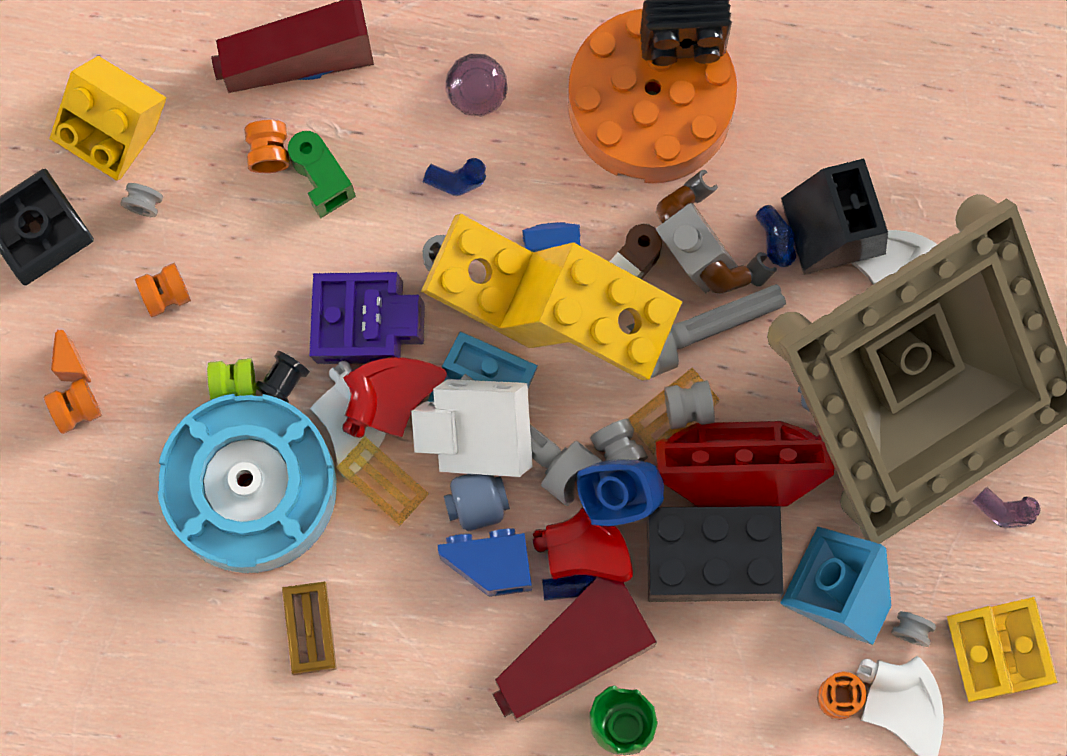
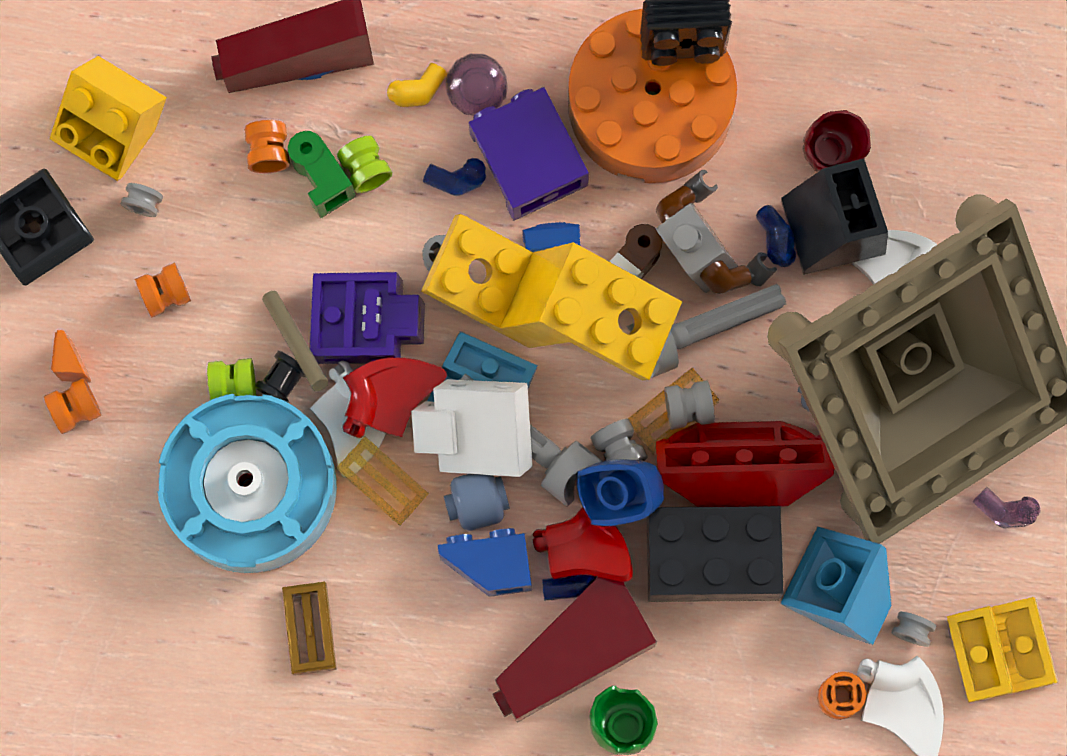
none -> dark tan bar [262,291,328,391]
none -> lime wheel [337,136,393,193]
none -> yellow arm [387,63,448,107]
none -> dark purple panel [469,87,589,221]
none -> dark red hair [802,110,871,172]

